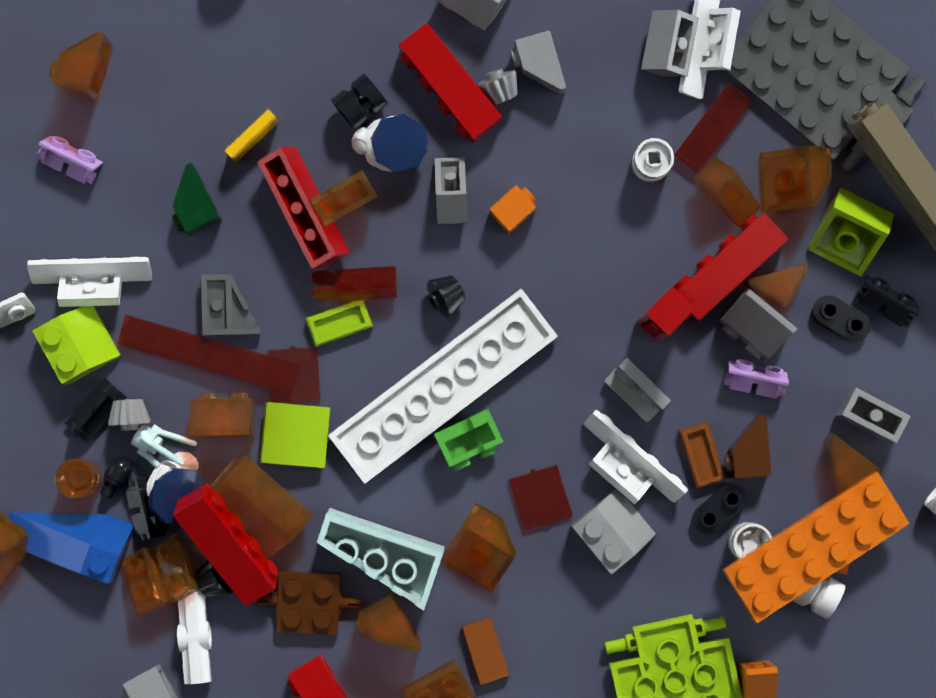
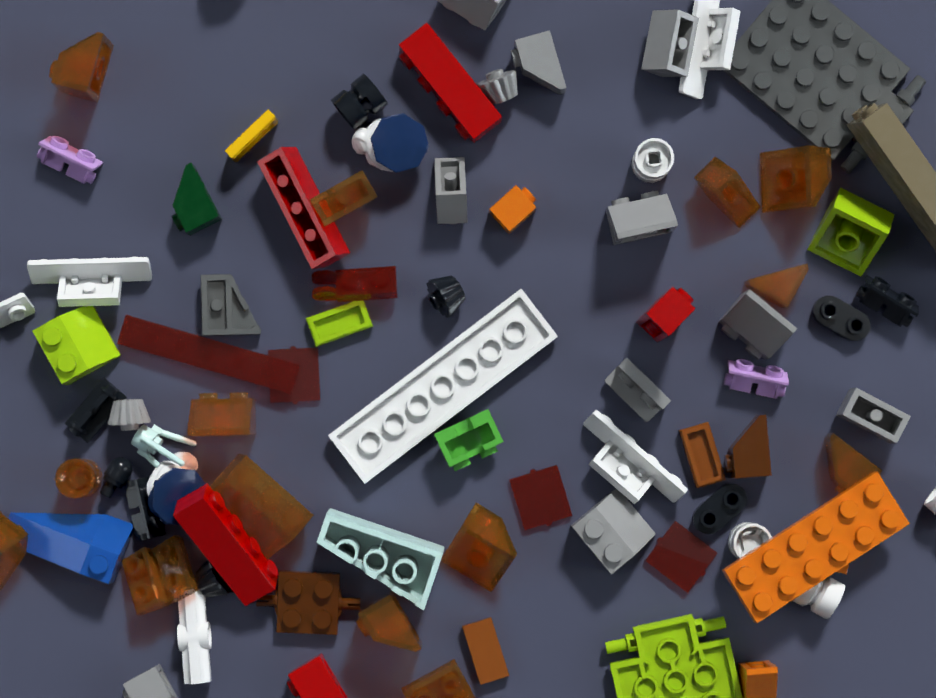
lime slope [260,402,330,468] -> none
red brick [673,213,789,322] -> none
clear red tile [674,82,752,173] -> none
none -> light grey slope [606,191,678,245]
none -> clear red piece [645,521,717,593]

